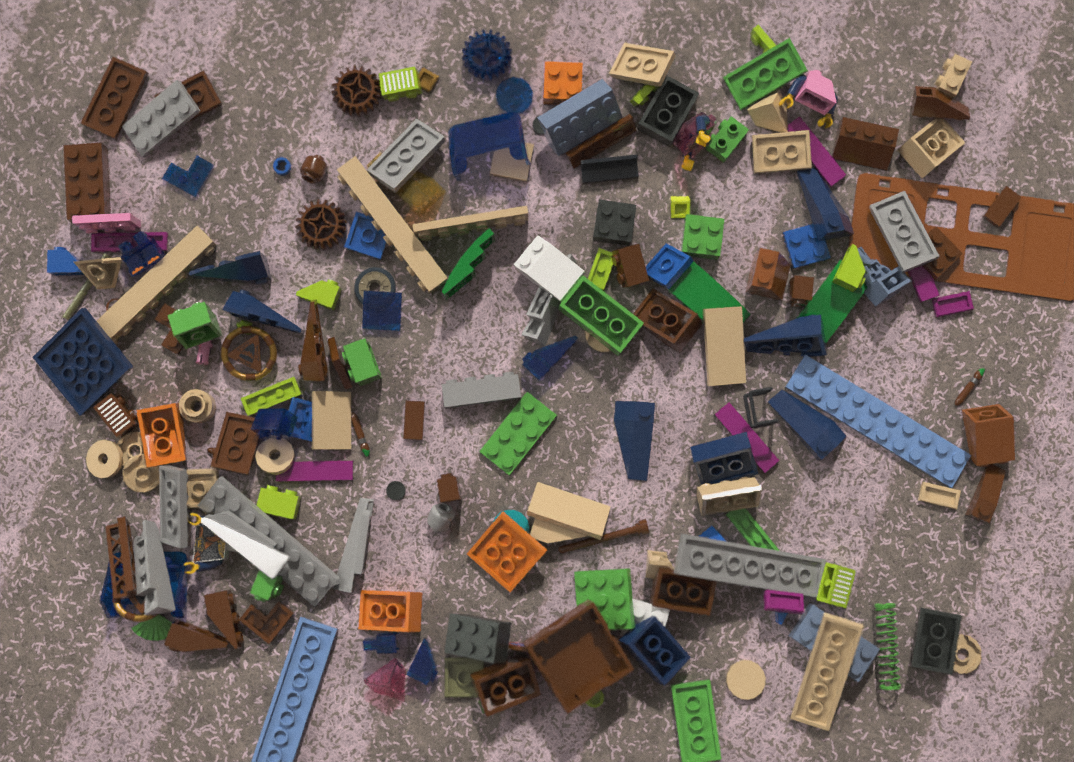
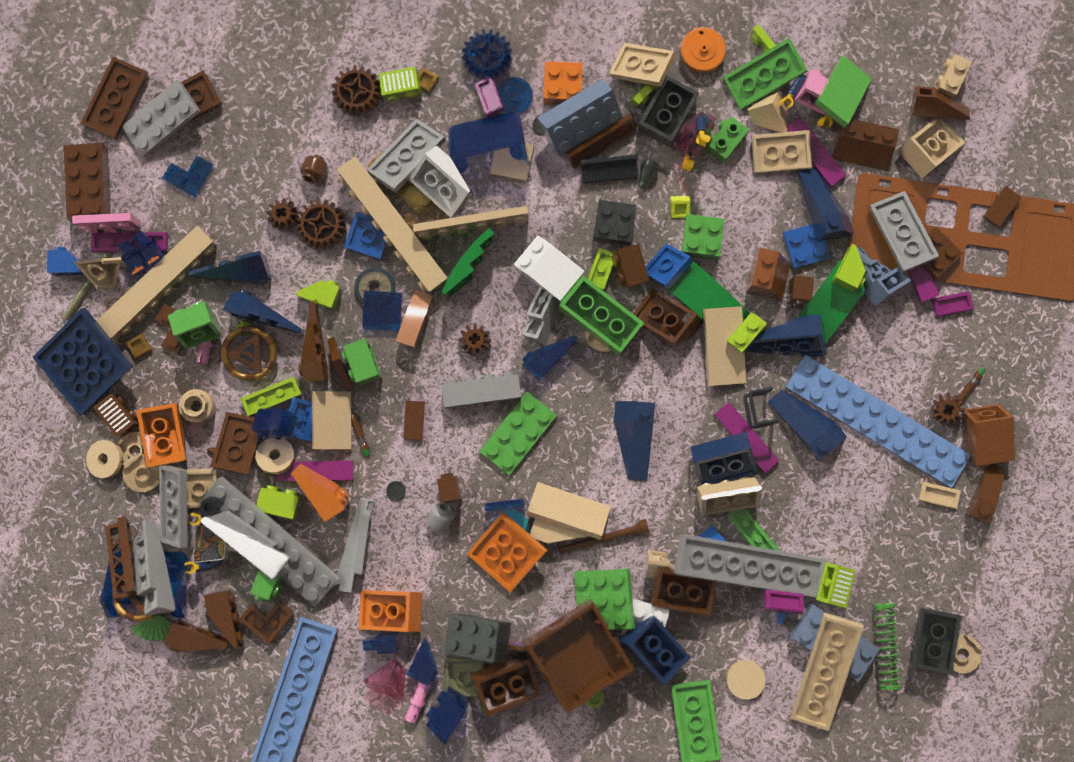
blue bush [273,157,291,175] -> none
none -> pearl gold tile [126,333,152,359]
none -> black tile [200,496,221,516]
none -> reddish brown gear [266,198,299,231]
none -> orange slope [291,464,349,522]
none -> nougat slope [396,290,434,349]
none -> bright pink pin [404,681,431,723]
none -> white slope [408,146,470,217]
none -> clear blue slope [426,686,468,745]
none -> reddish brown gear [459,323,491,356]
none -> tile [474,76,505,117]
none -> clear blue tile [485,499,525,511]
none -> pearl dark grey cone [638,159,659,189]
none -> orange wheel [680,27,726,74]
none -> lime plate [727,312,767,354]
none -> bright green tile [815,56,872,128]
none -> reddish brown gear [931,393,965,426]

